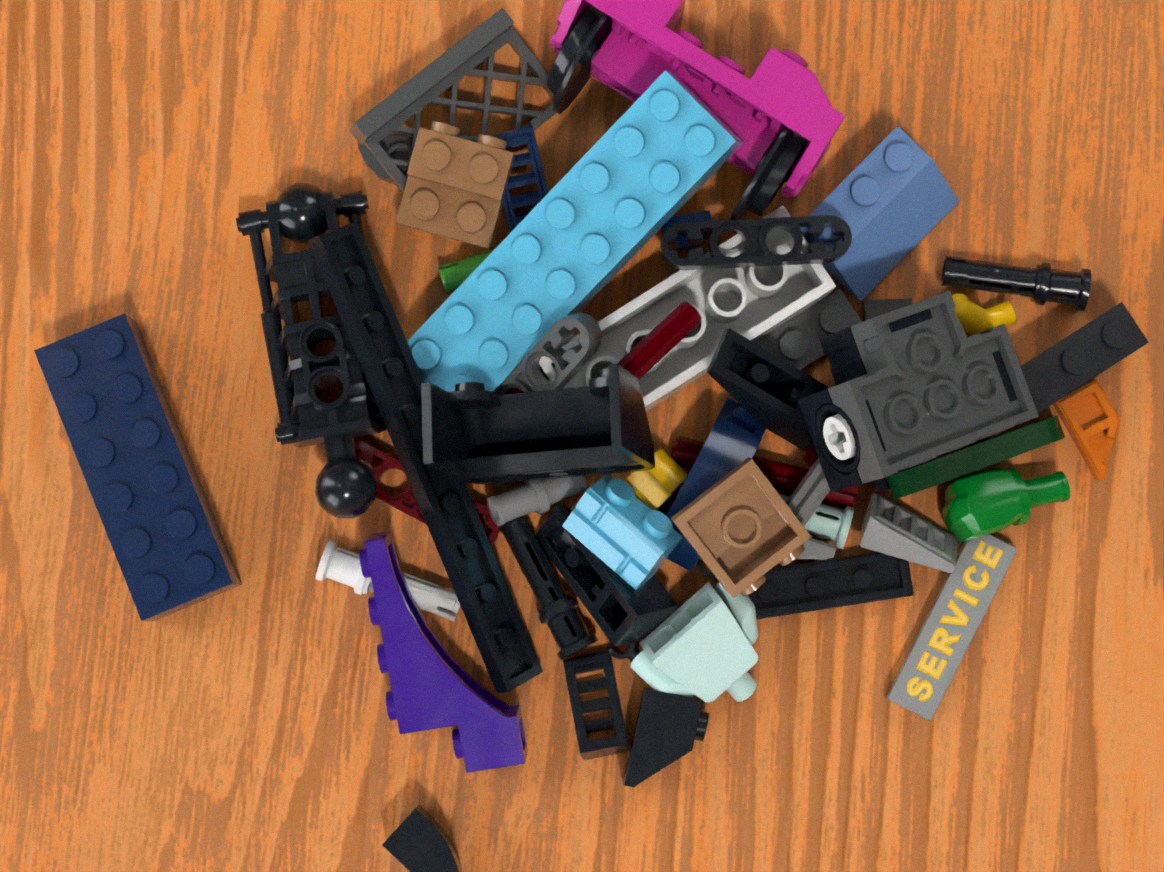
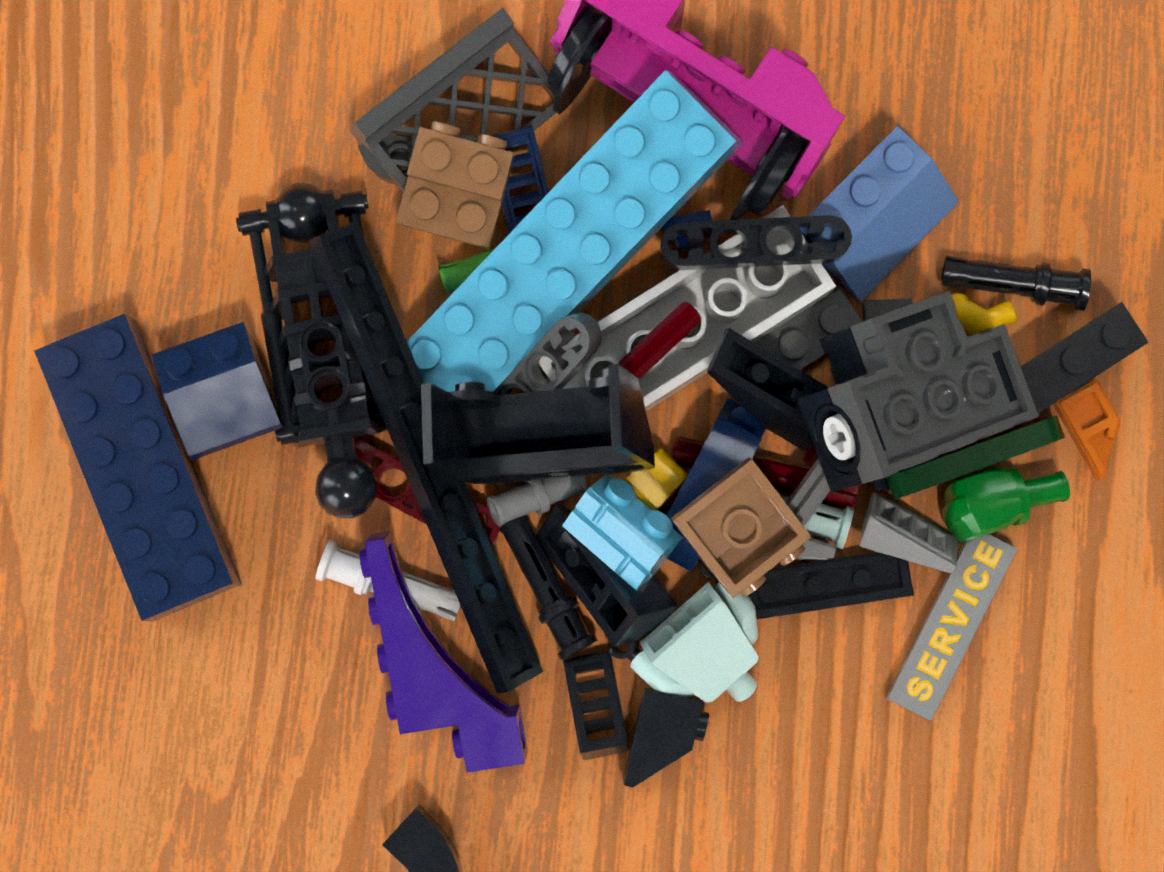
none -> dark blue slope [152,322,283,461]

